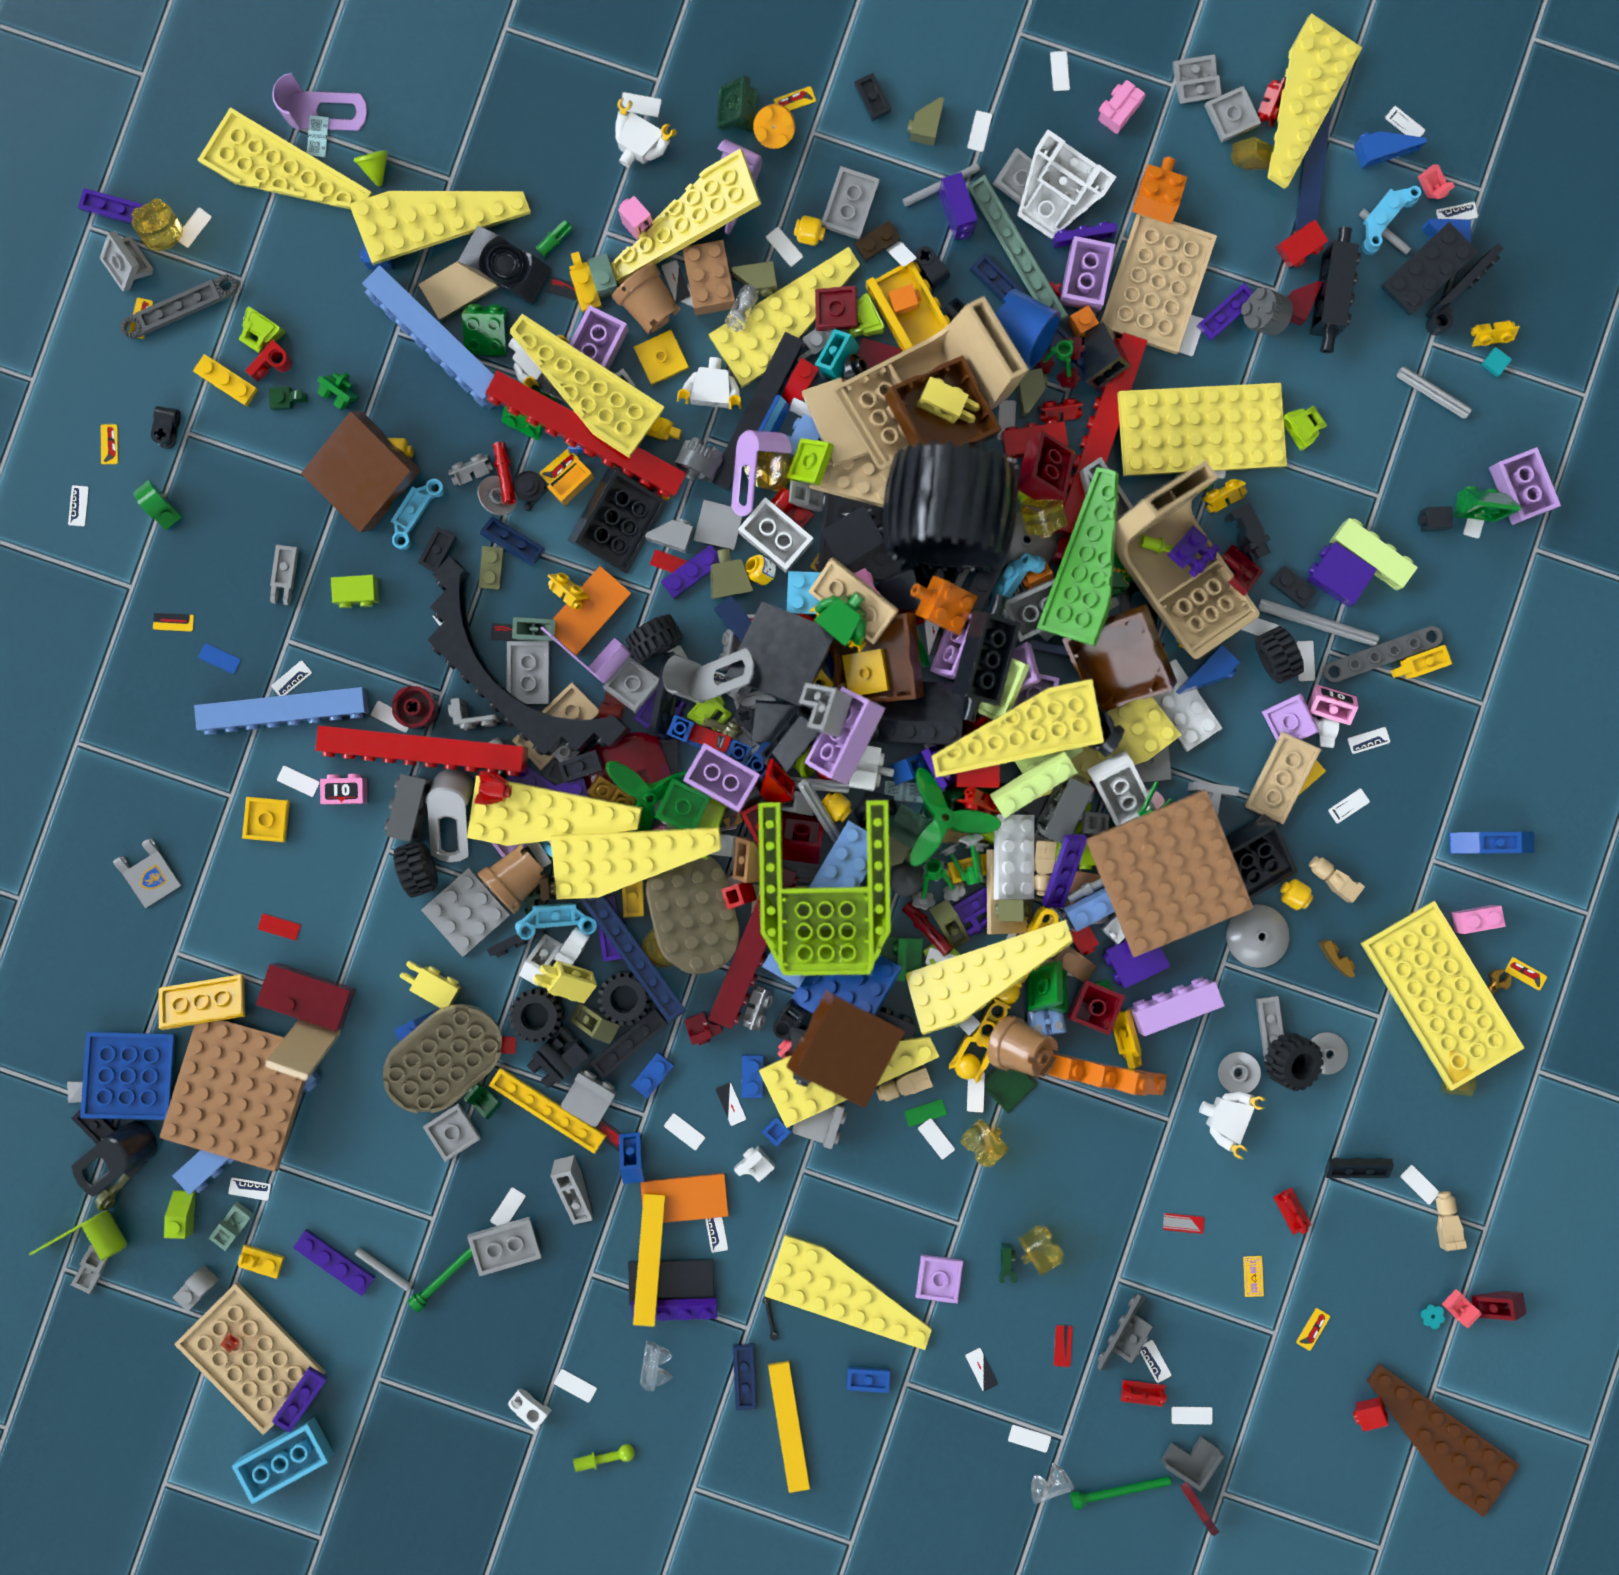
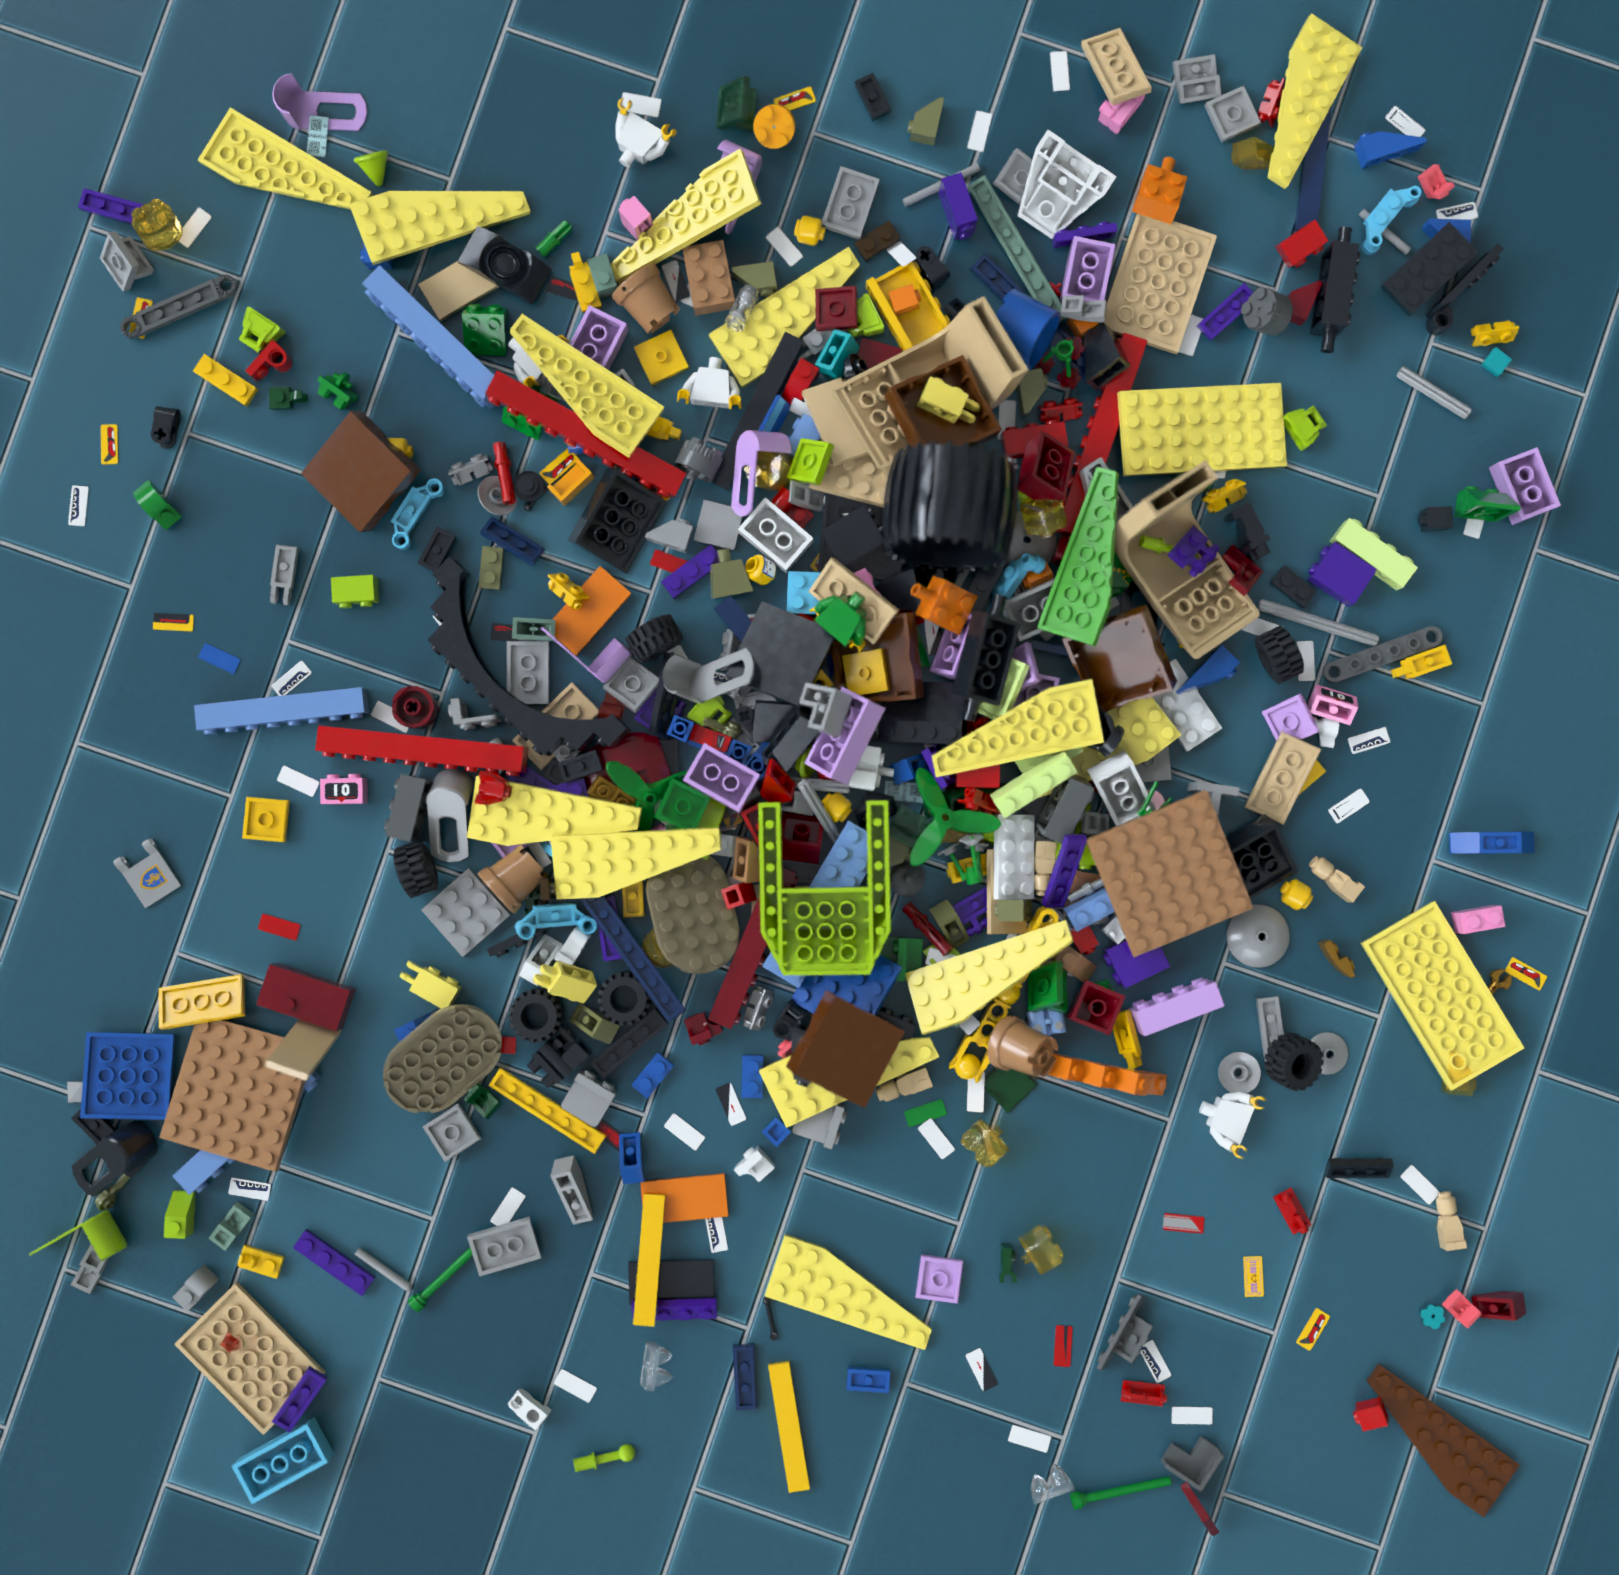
plant [912,858,966,910] -> none
none -> light grey slope [1061,295,1107,322]
none -> tan tile [1081,28,1152,106]

